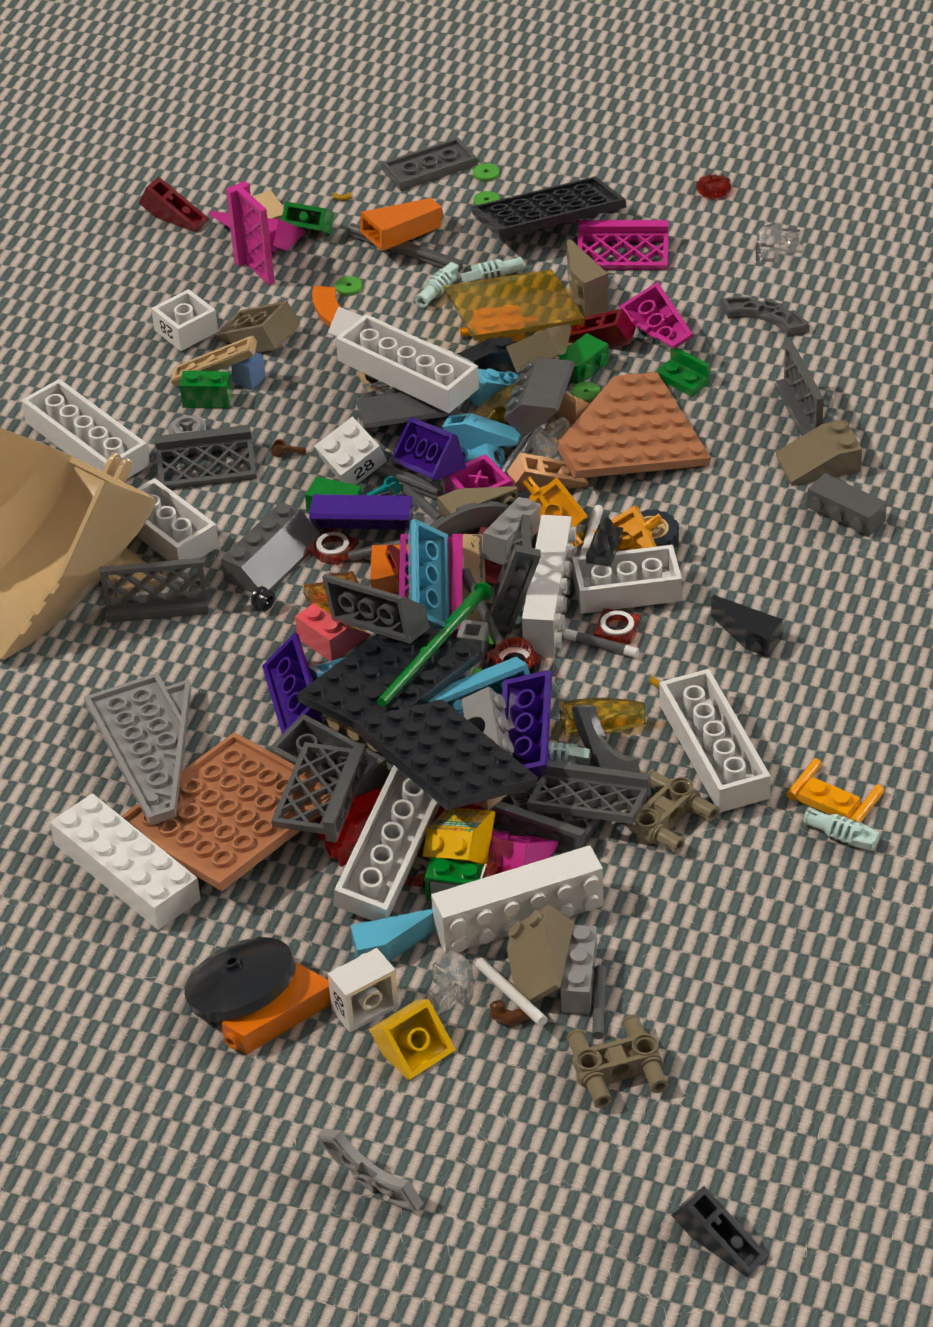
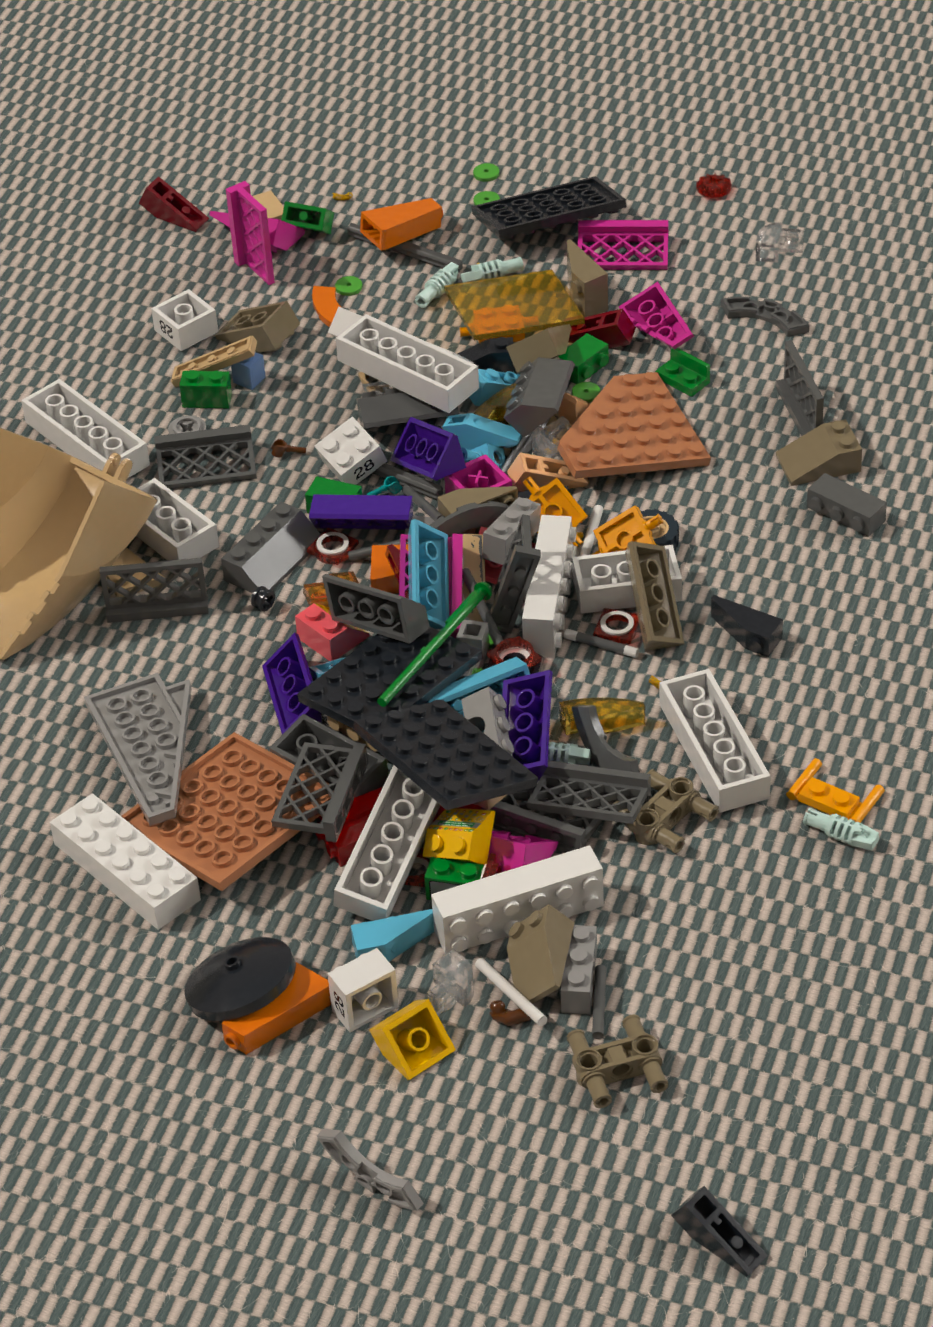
dark grey tile [381,137,478,191] -> none
black tile [586,517,624,567] -> none
none -> dark tan slope [625,541,684,651]

